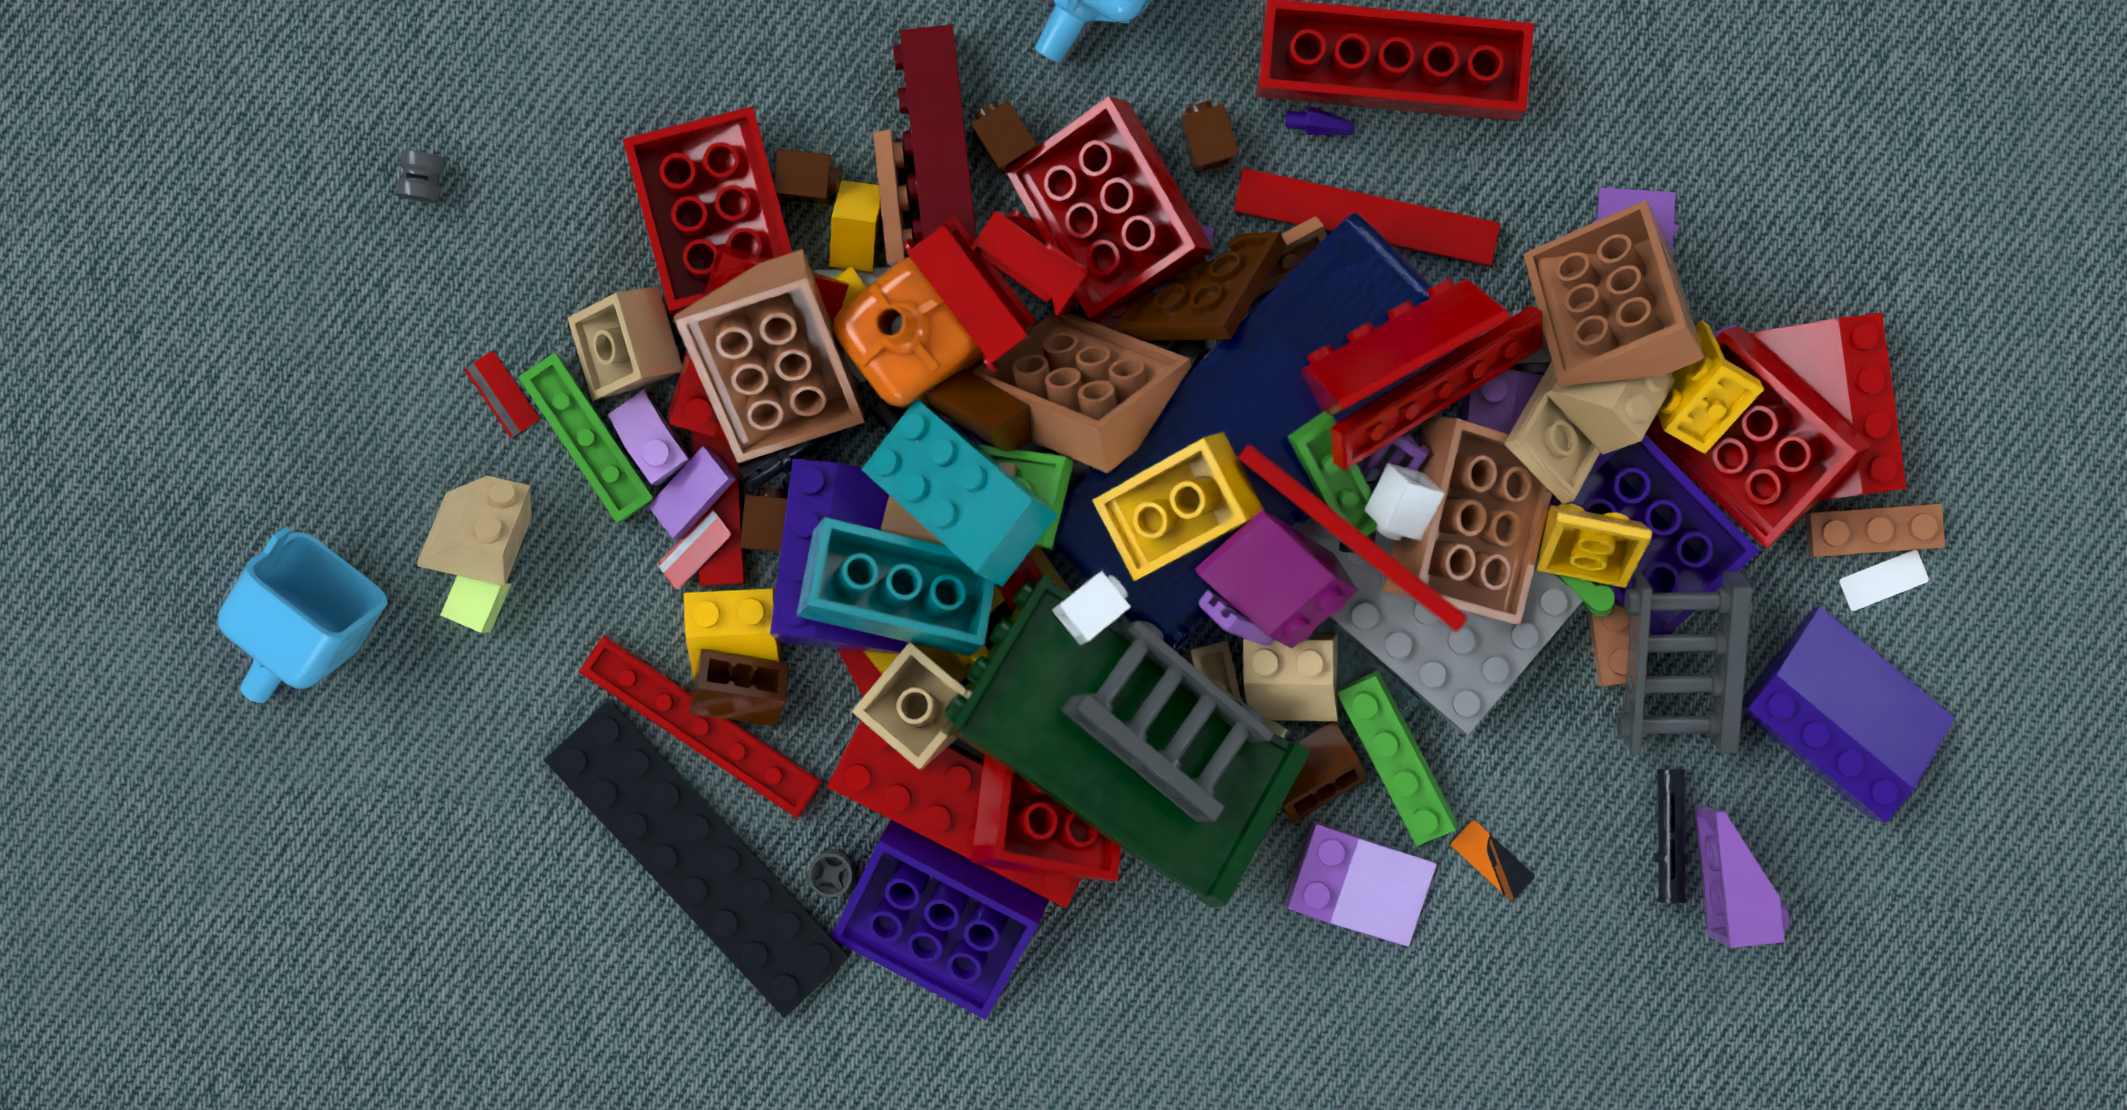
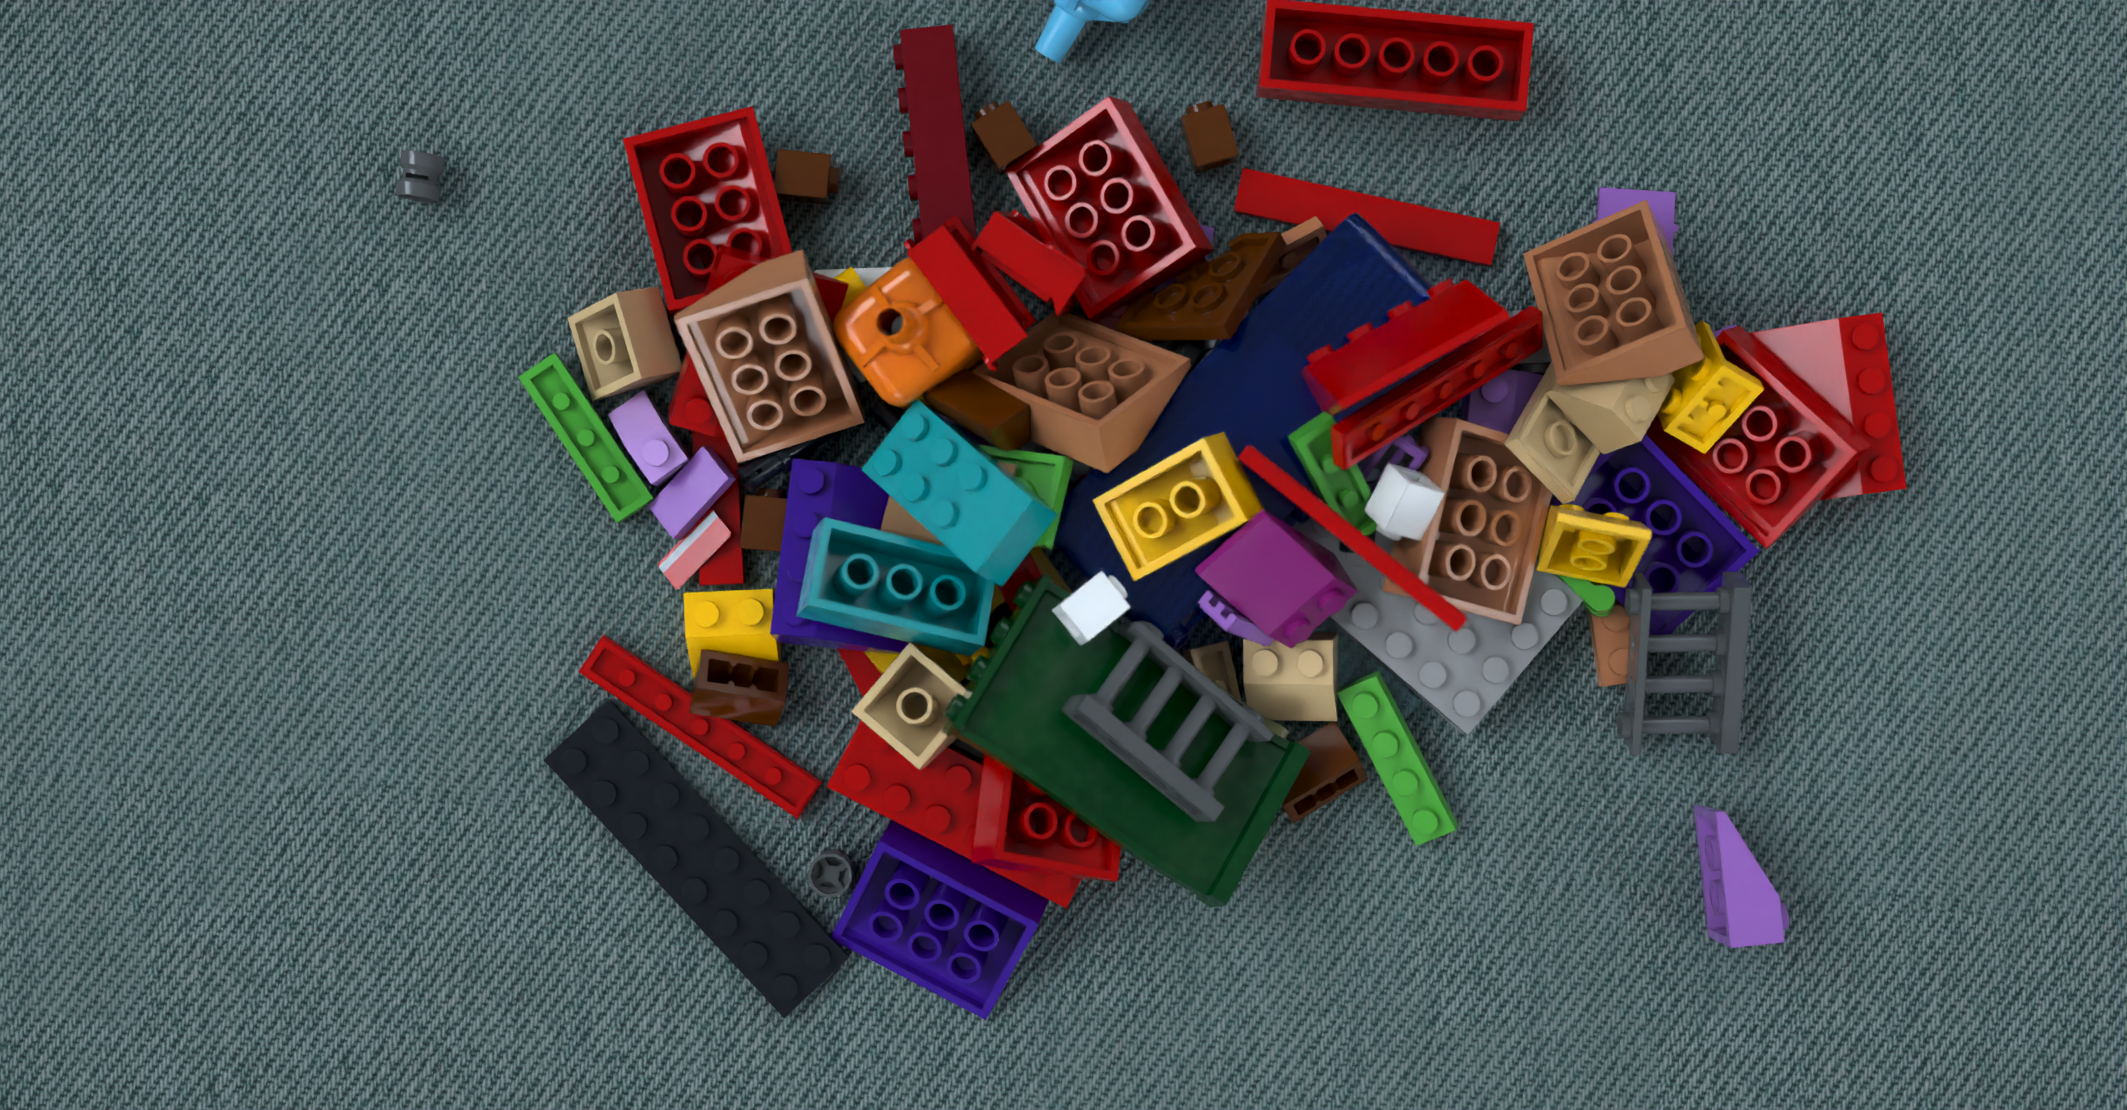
medium azure piece [217,527,387,703] -> none
tan slope [417,476,532,586] -> none
yellowish green brick [440,575,511,633] -> none
red sticker [465,351,539,438] -> none
yellow slope [829,180,882,273] -> none
nougat plate [873,130,915,268] -> none
slope [1283,820,1437,947] -> none
dark purple bar [1285,107,1355,135] -> none
sticker [1451,820,1534,901] -> none
black pin [1654,769,1690,903] -> none
dark purple slope [1742,606,1955,823] -> none
nougat plate [1805,504,1945,557] -> none
white sticker [1839,550,1929,611] -> none

